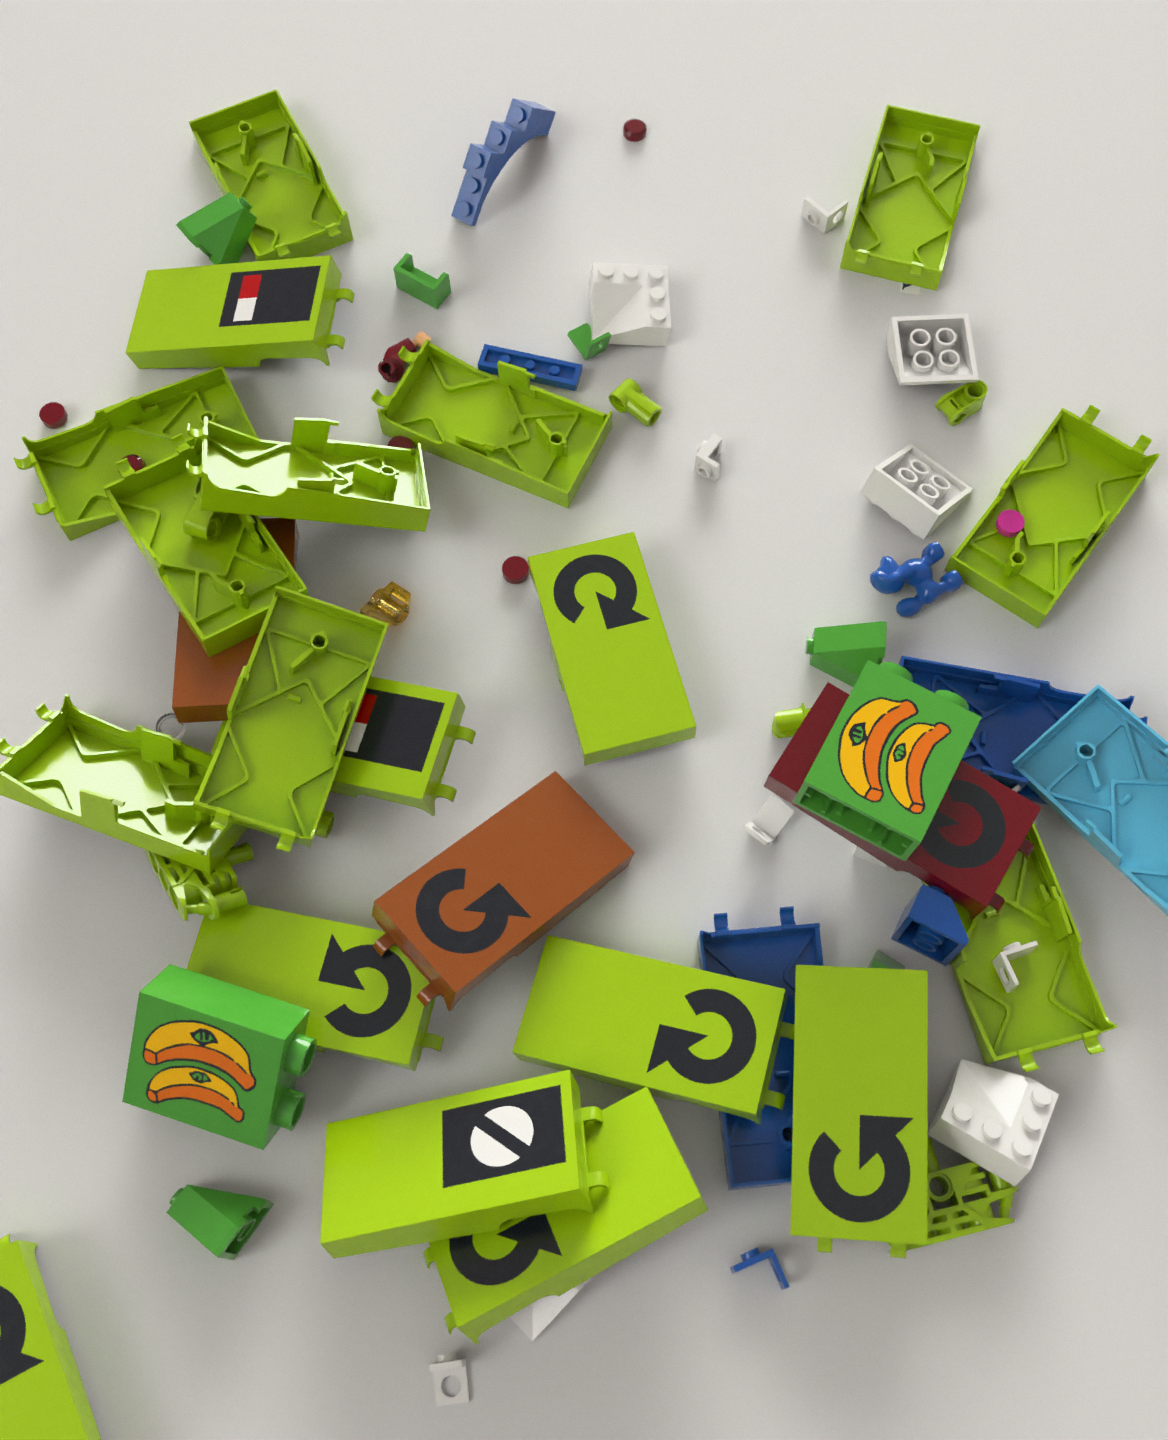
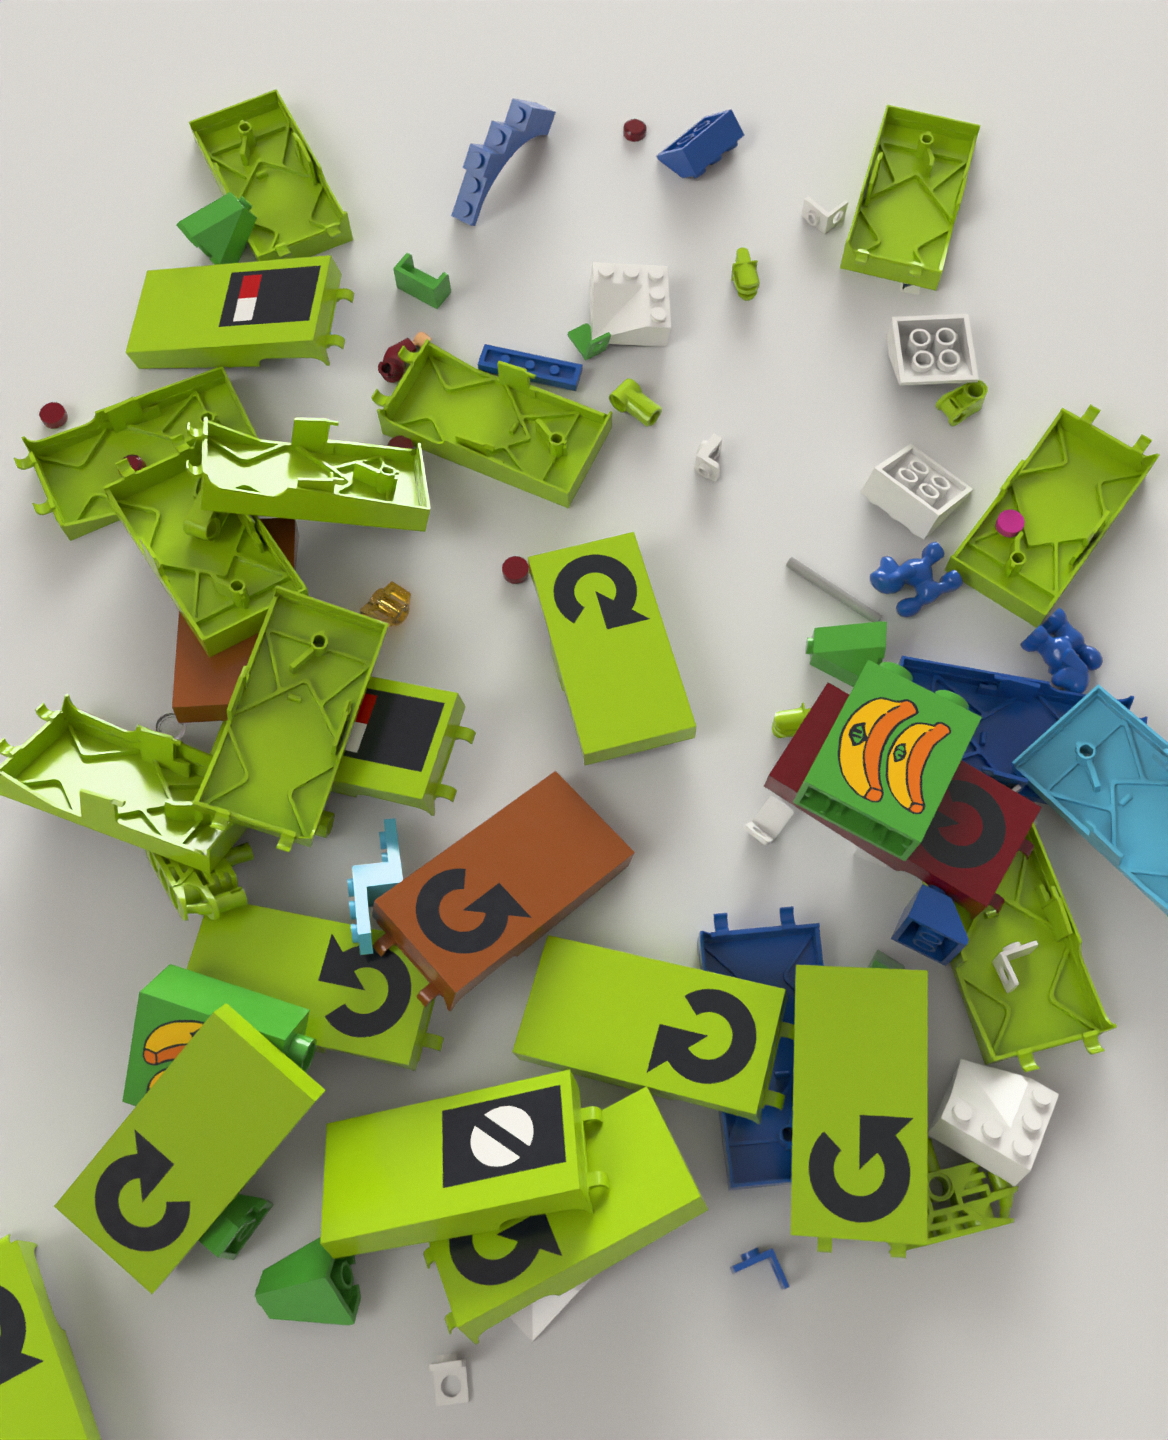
none -> lime piece [54,1003,326,1294]
none -> bright green slope [254,1237,361,1325]
none -> bracket [347,818,403,955]
none -> blue slope [656,109,744,179]
none -> lime arm [731,247,760,301]
none -> light grey bar [786,557,882,622]
none -> blue animal [1020,608,1103,694]

